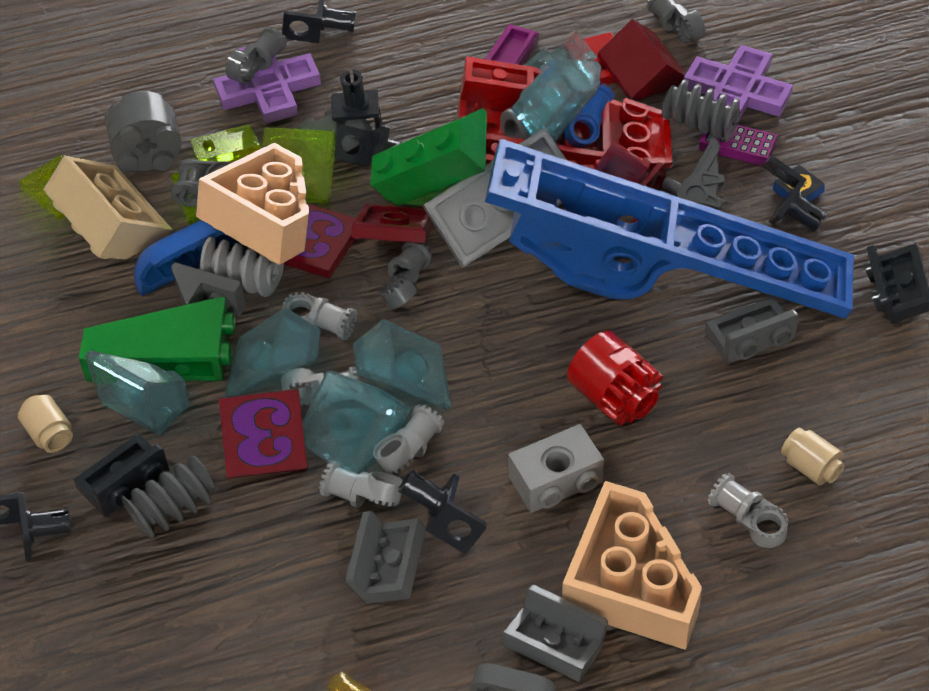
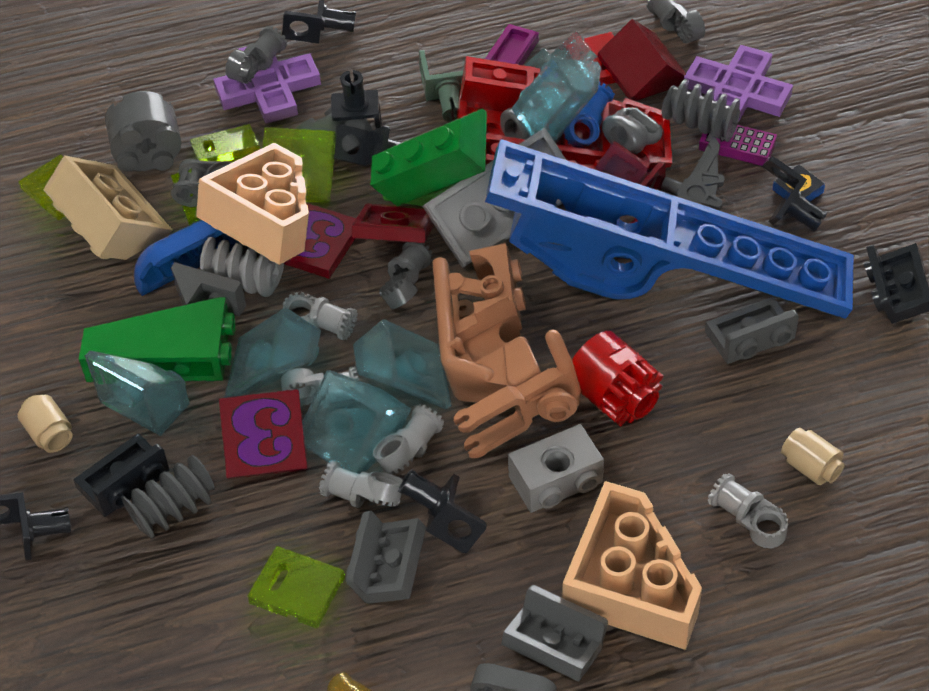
none -> clear neon green piece [247,546,345,629]
none -> sand green bracket [419,50,463,121]
none -> nougat piece [432,243,581,458]
none -> dark grey piece [602,107,663,154]

